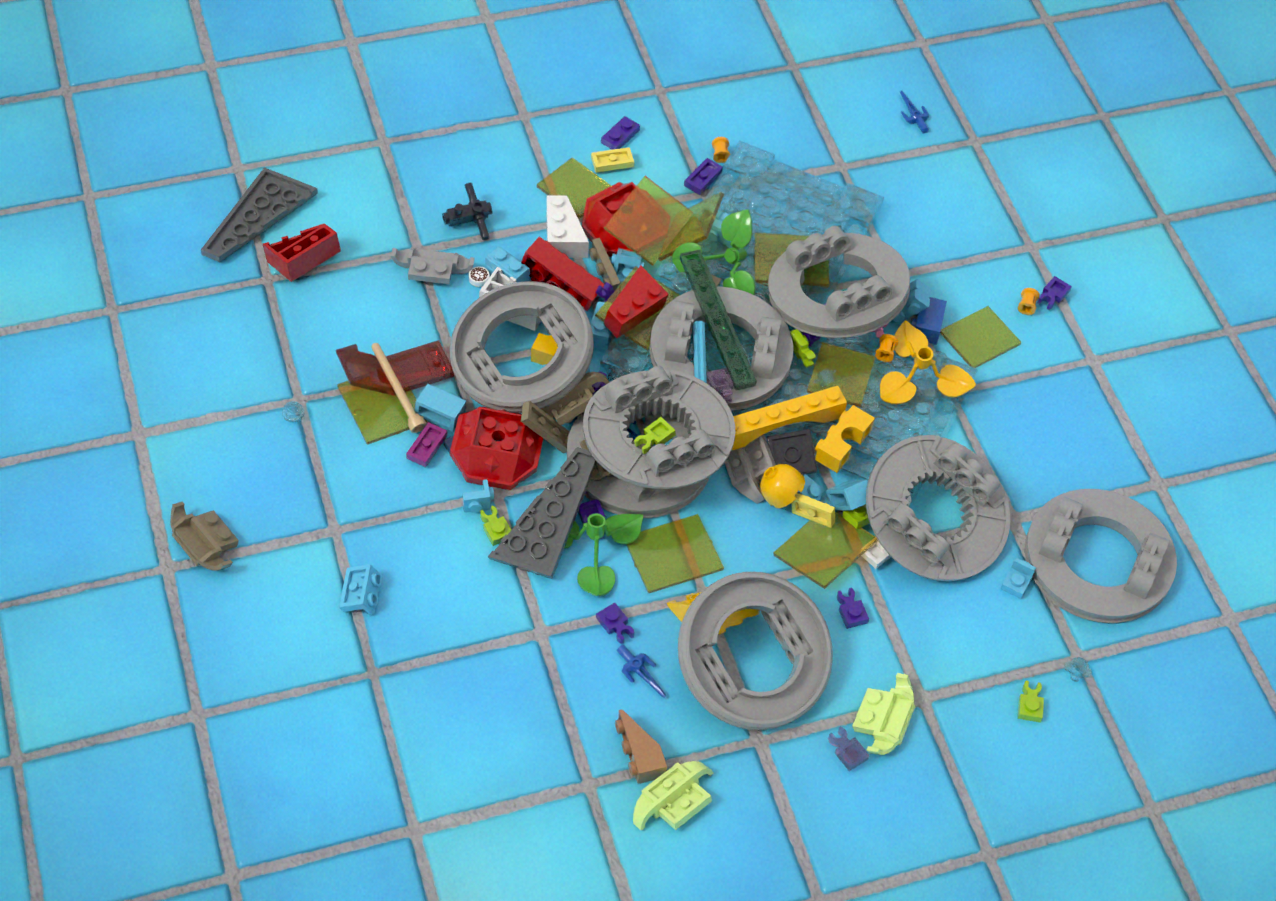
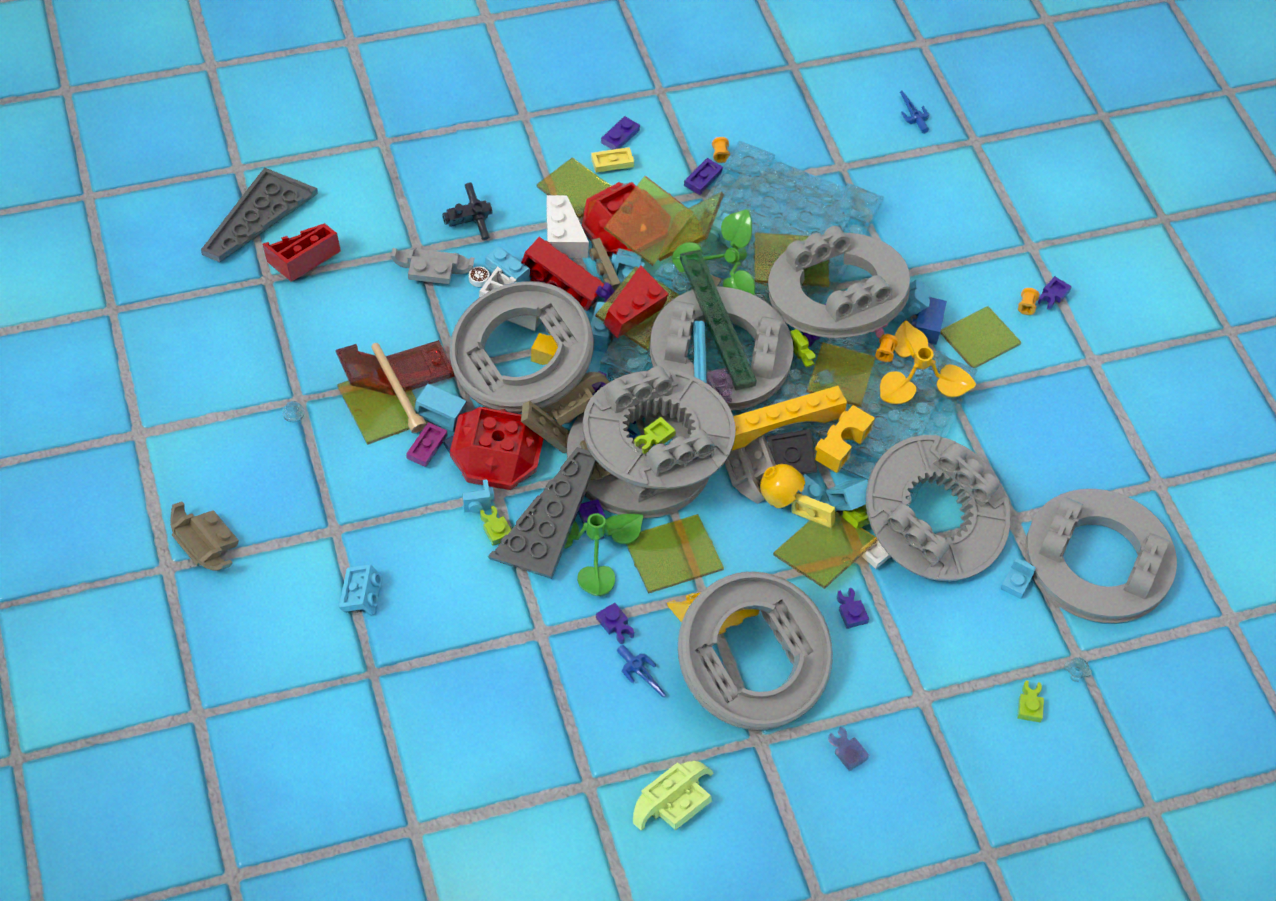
medium nougat slope [615,709,667,784] -> none
yellowish green plate [852,673,915,755] -> none

